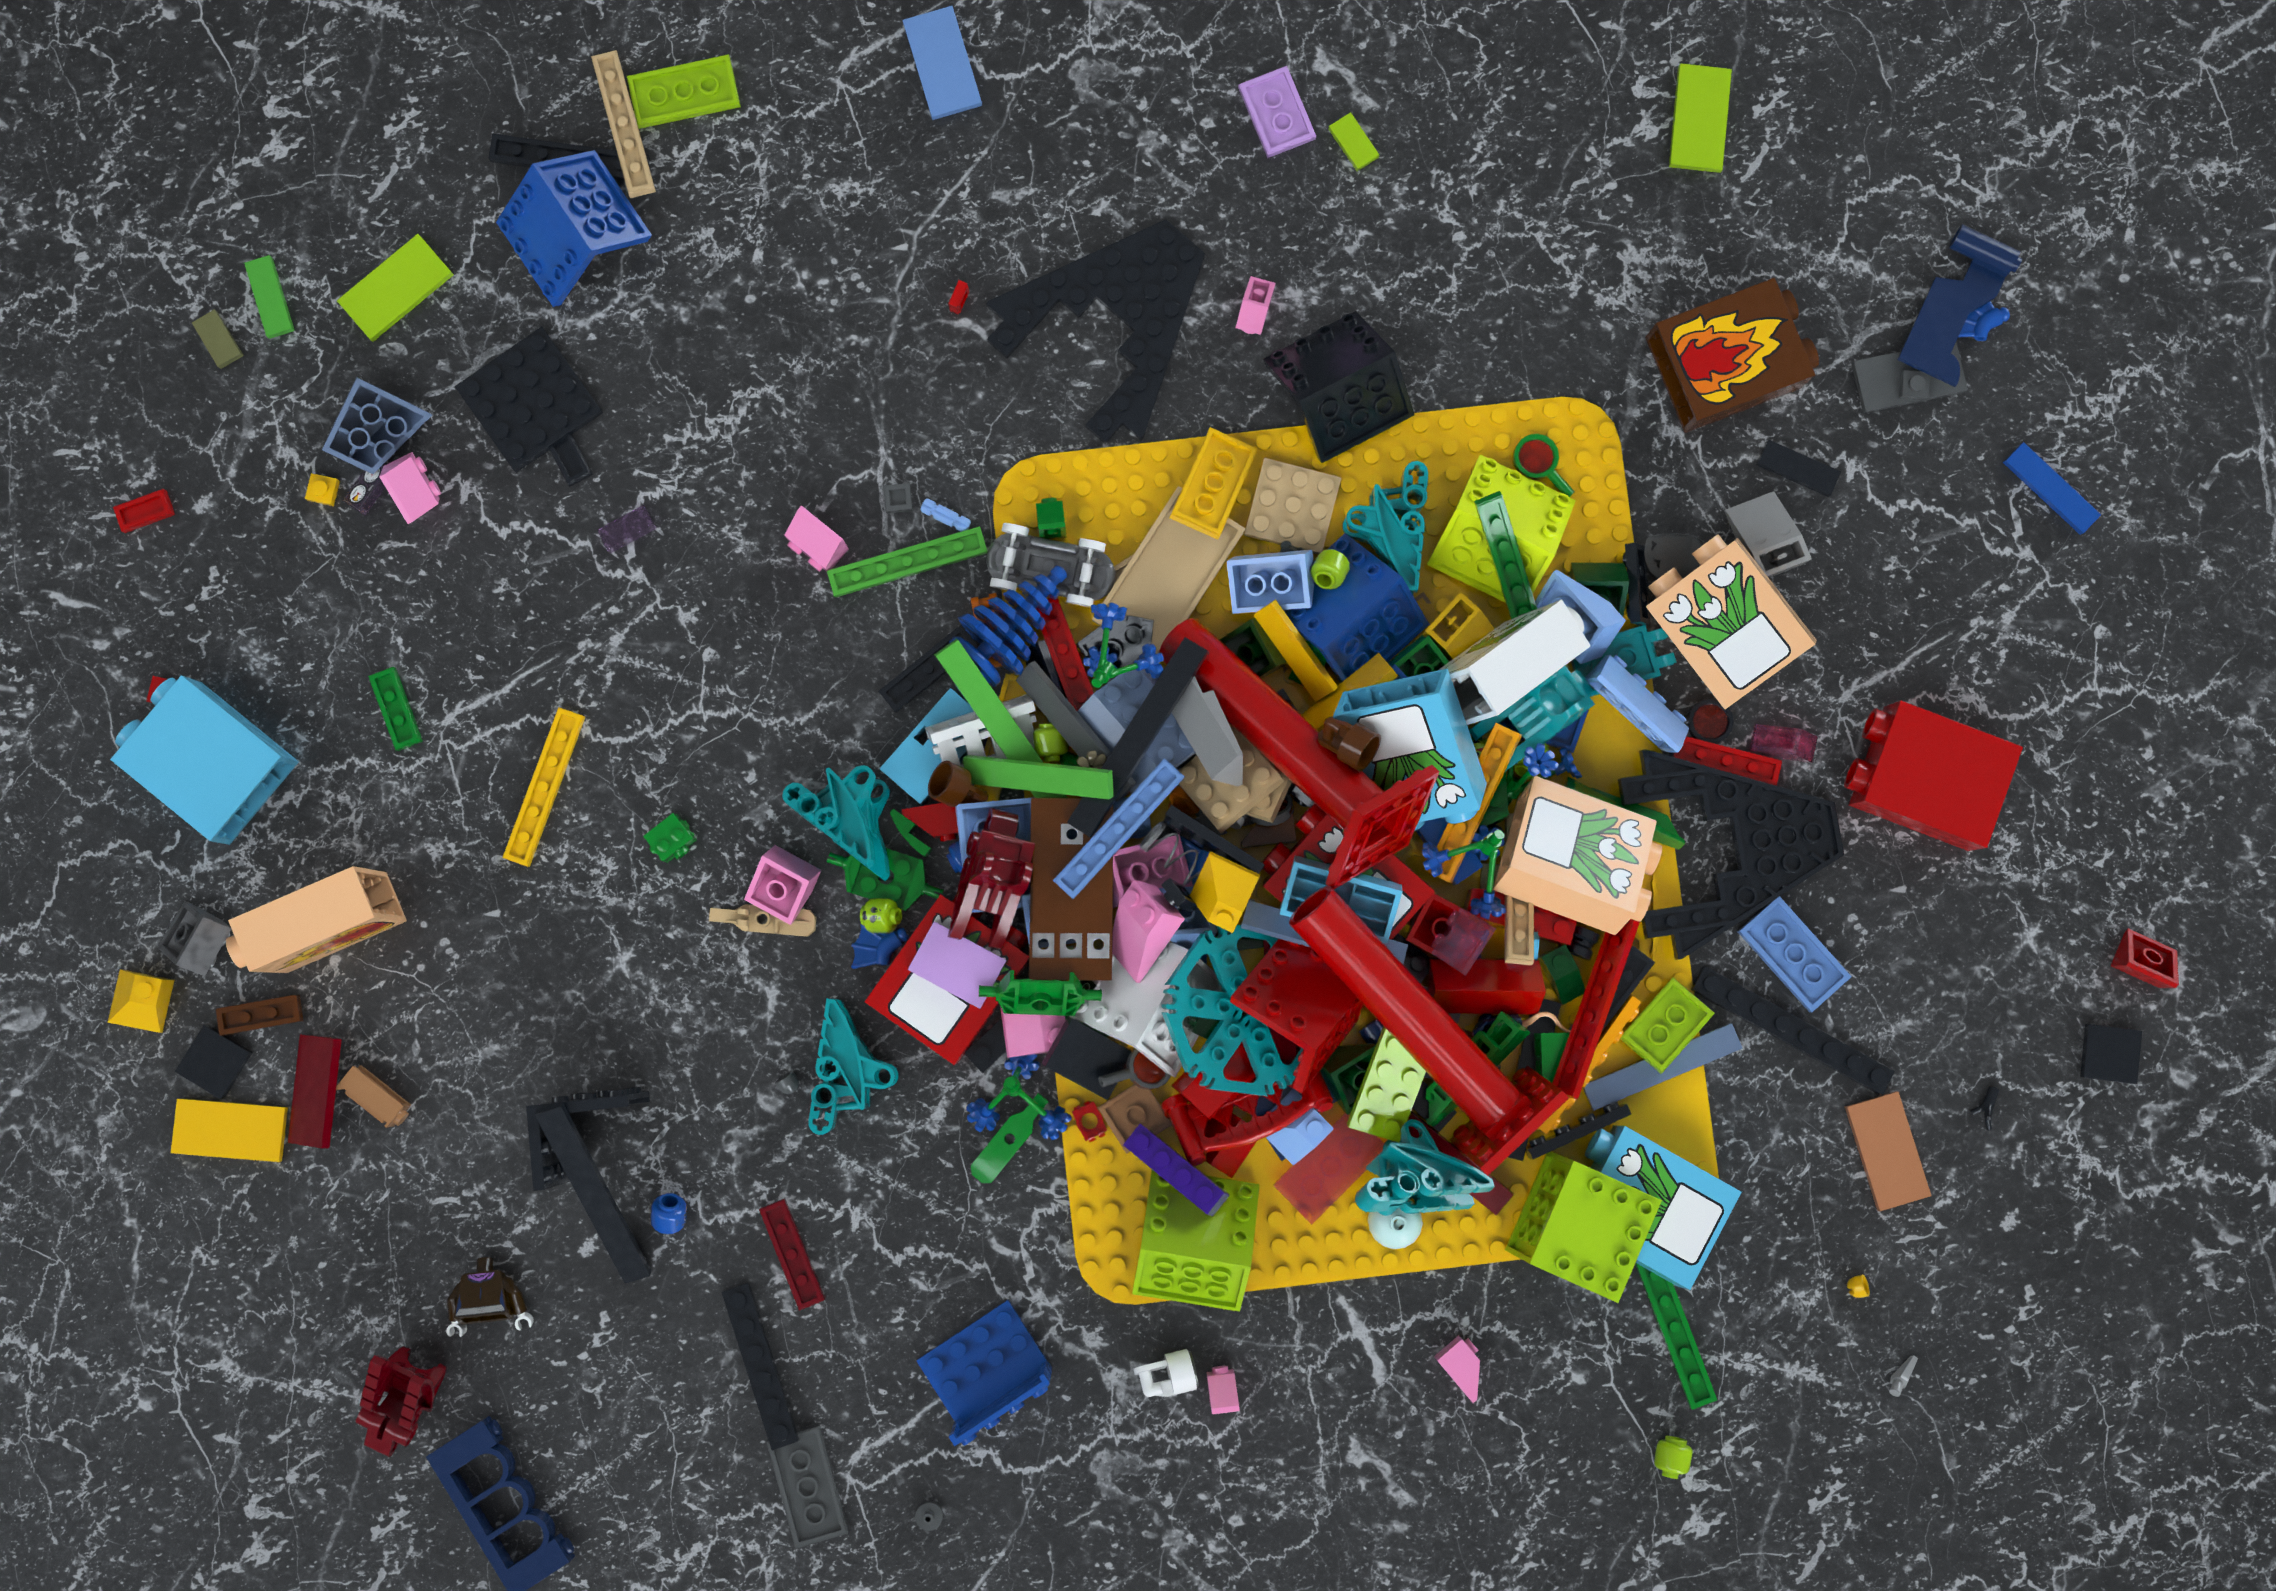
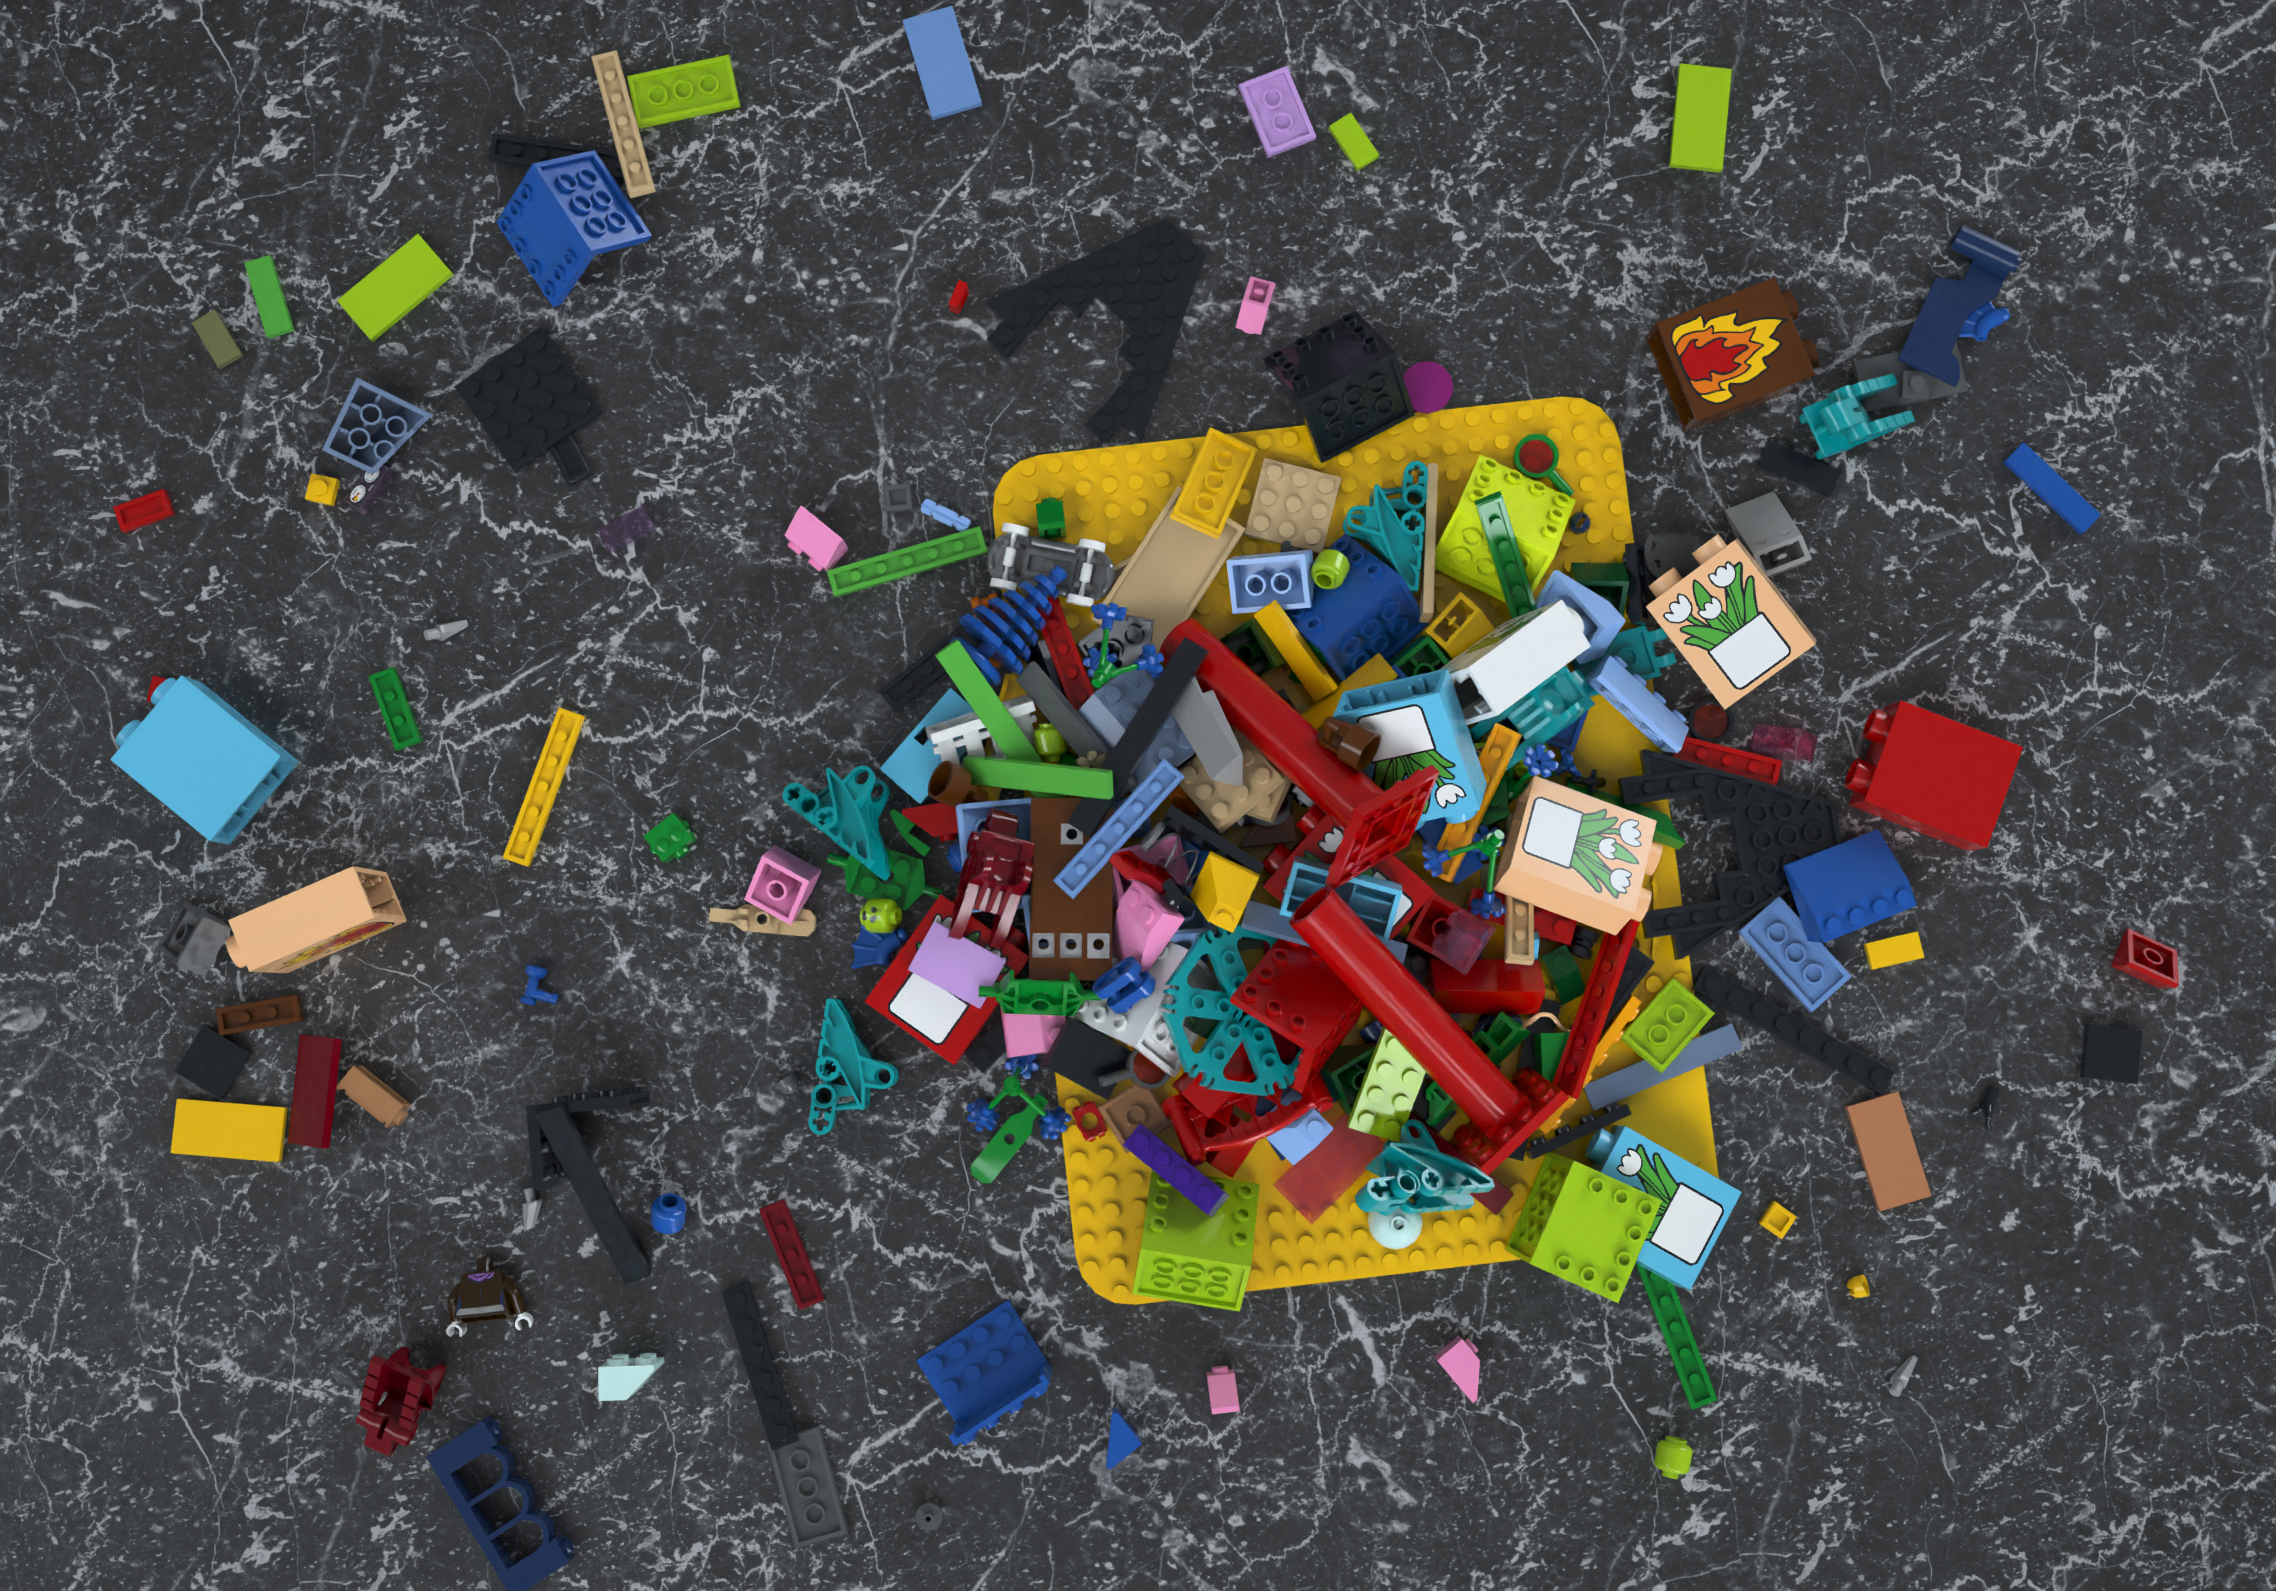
yellow slope [108,969,174,1033] -> none
bright pink slope [380,452,441,524] -> none
white piece [1133,1349,1199,1397] -> none
none -> light grey bar [424,620,468,641]
none -> blue piece [519,964,558,1006]
none -> light grey bar [522,1187,542,1231]
none -> light aqua slope [598,1353,664,1401]
none -> blue brick [1092,956,1156,1014]
none -> blue slope [1106,1408,1142,1469]
none -> red tile [1109,850,1177,895]
none -> magenta tile [1403,361,1453,414]
none -> tan tile [1419,463,1438,623]
none -> hinge [1568,512,1591,535]
none -> black bar [1571,769,1606,795]
none -> yellow tile [1757,1200,1797,1239]
none -> blue slope [1783,829,1917,943]
none -> teal piece [1799,373,1915,460]
none -> yellow tile [1863,931,1925,970]

